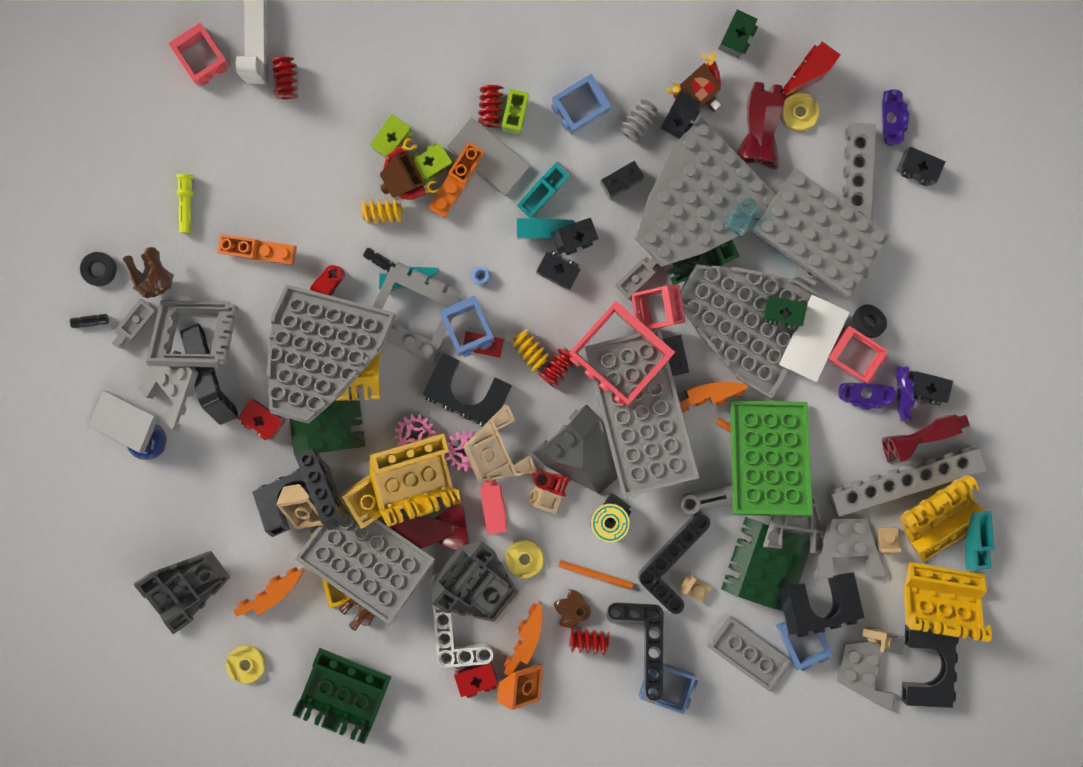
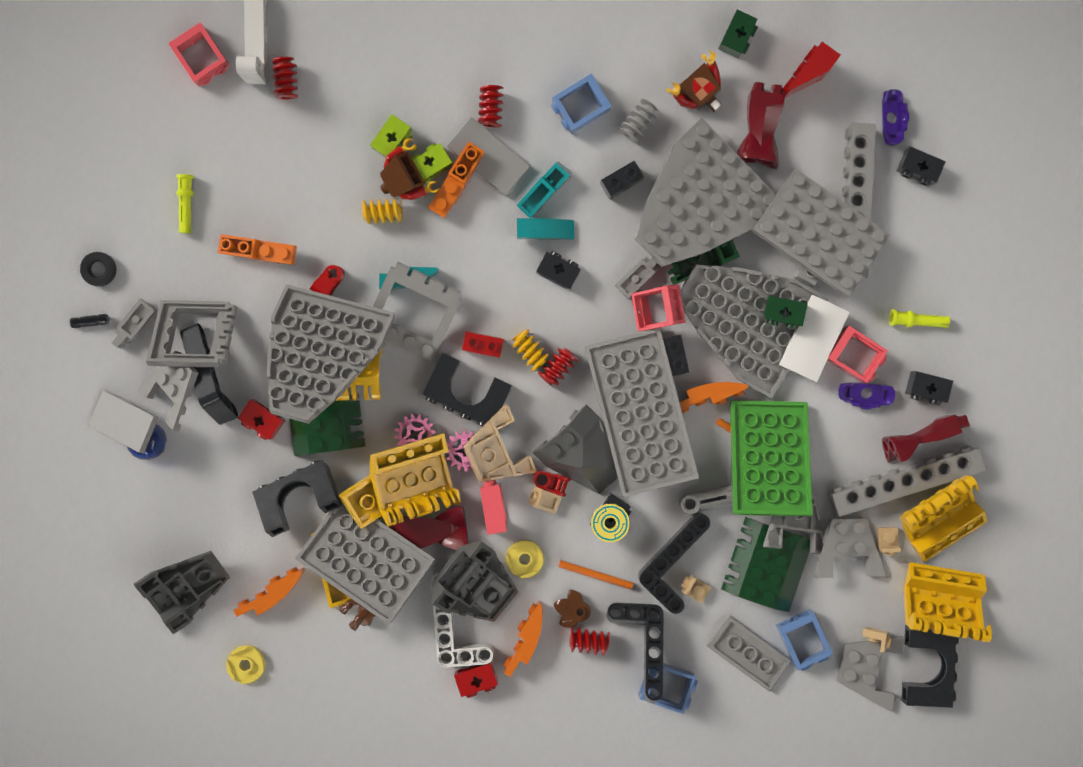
reddish brown piece [123,247,174,298] -> none
tan slope [276,484,323,529] -> none
dark green slope [292,648,392,744] -> none
black brick [295,448,347,530] -> none
black axle [363,247,396,272] -> none
medium blue window [439,296,494,357] -> none
light blue plate [472,266,491,286] -> none
orange slope [497,664,543,710] -> none
lime brick [502,89,529,135] -> none
black brick [551,217,599,256] -> none
coral window [569,301,675,406] -> none
black brick [660,91,701,139] -> none
clear light blue piece [723,199,757,238] -> none
black arch [778,572,865,638] -> none
light yellow tile [781,92,820,132] -> none
black tyre [853,304,887,338] -> none
dark purple piece [895,366,915,422] -> none
teal slope [965,511,995,570] -> none
none -> neon yellow pin [889,309,950,328]

